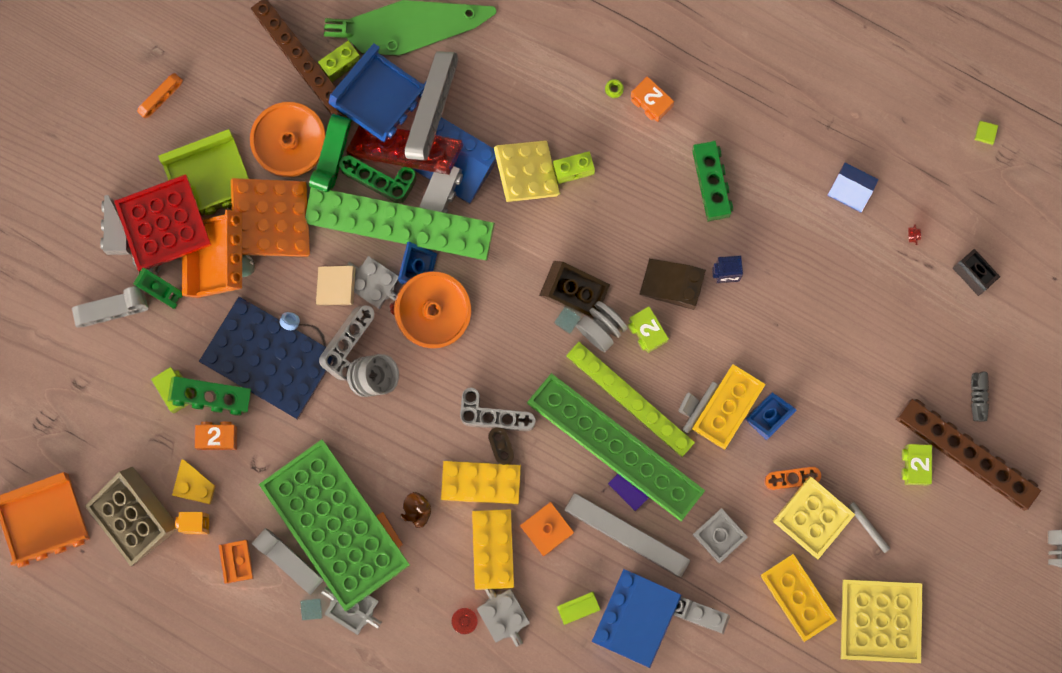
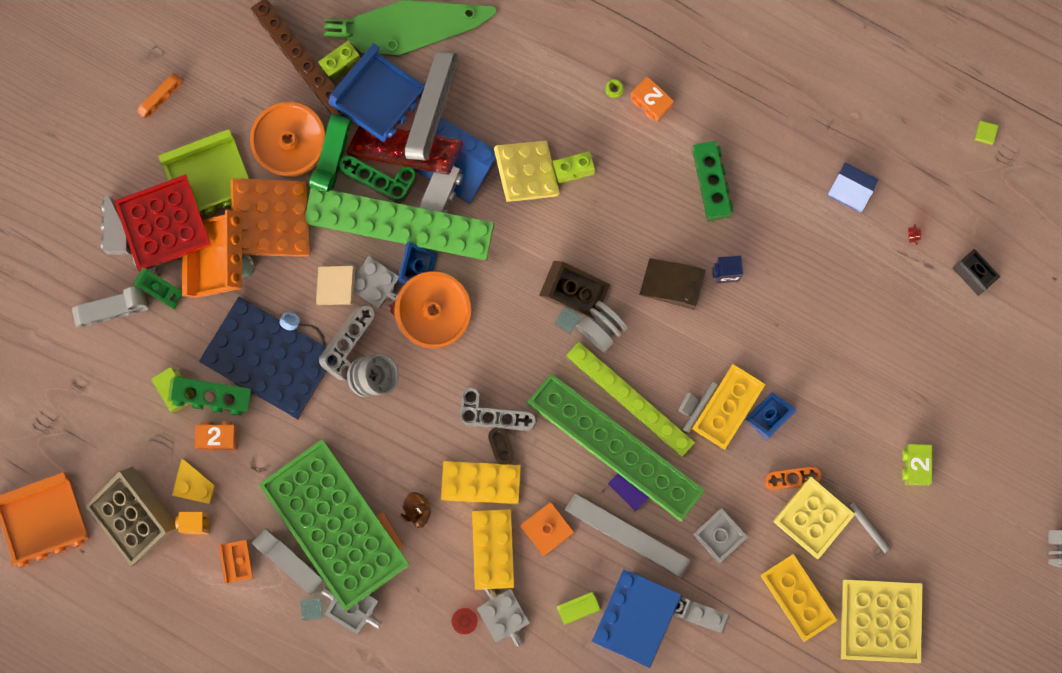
lime brick [628,307,669,353] -> none
reddish brown brick [895,399,1042,511] -> none
dark grey hinge [971,371,989,422] -> none

